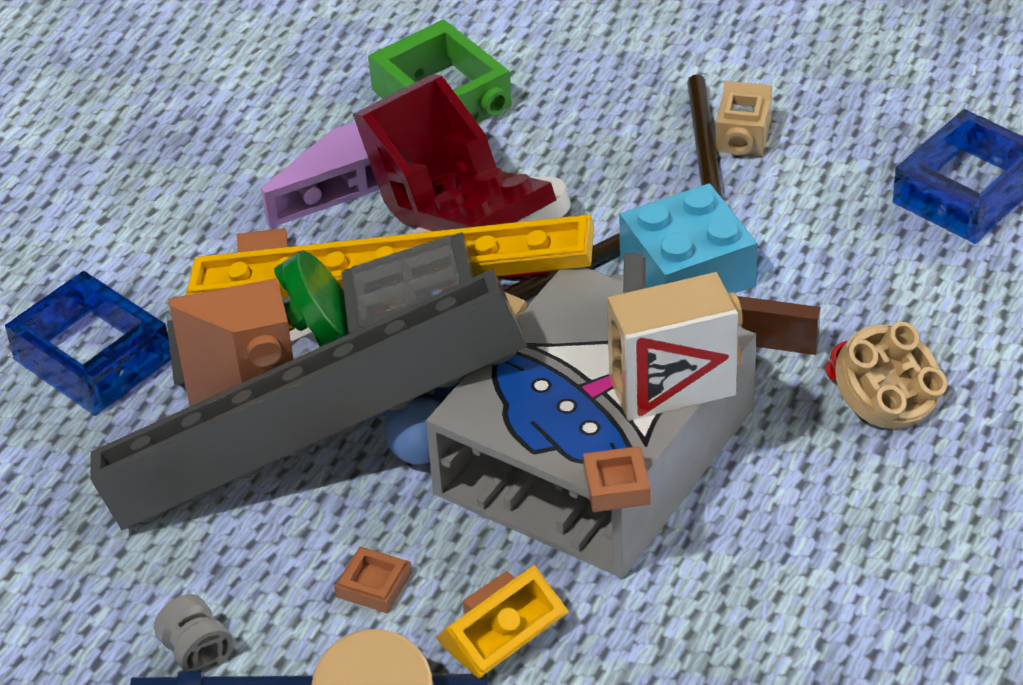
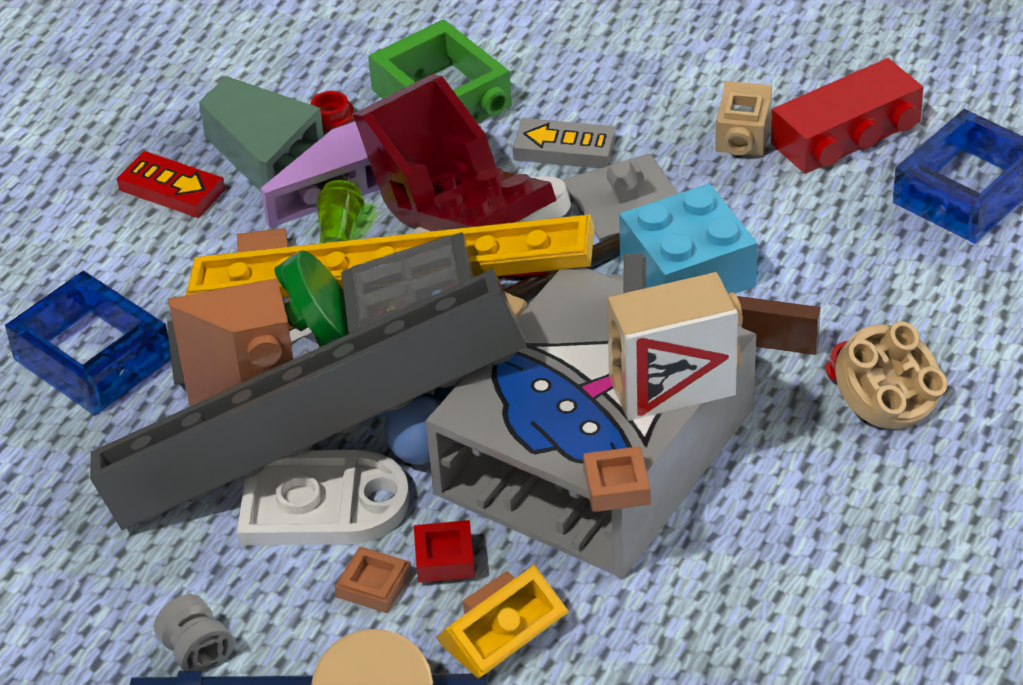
dark brown bar [687,74,723,199] -> none
none -> red tile [117,151,225,218]
none -> sand green slope [199,76,324,192]
none -> white tile [237,450,409,545]
none -> red plate [311,91,354,132]
none -> clear neon green cone [316,180,365,244]
none -> red plate [413,520,475,583]
none -> light grey tile [513,118,616,168]
none -> light grey piece [562,154,678,242]
none -> red brick [771,58,924,174]

